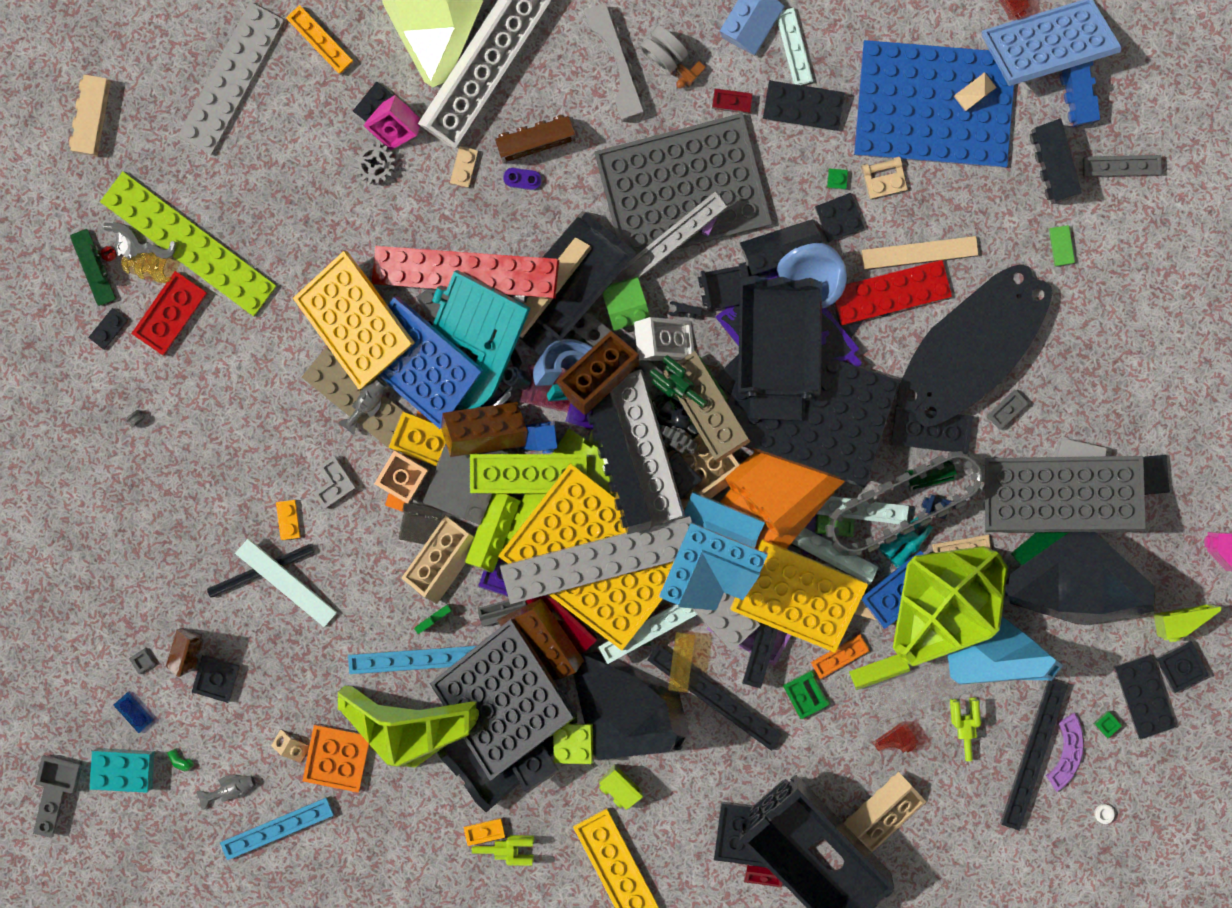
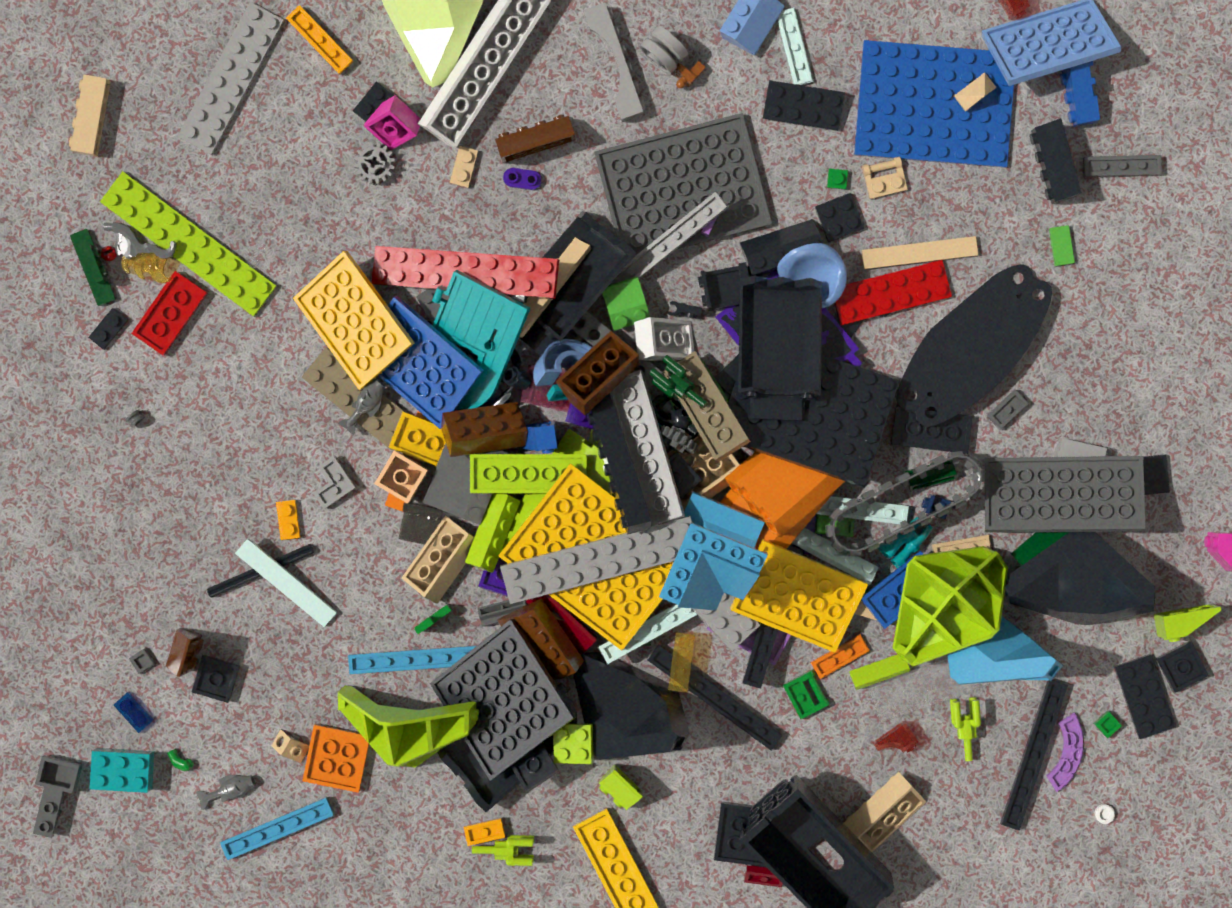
dark red plate [712,88,753,114] -> none

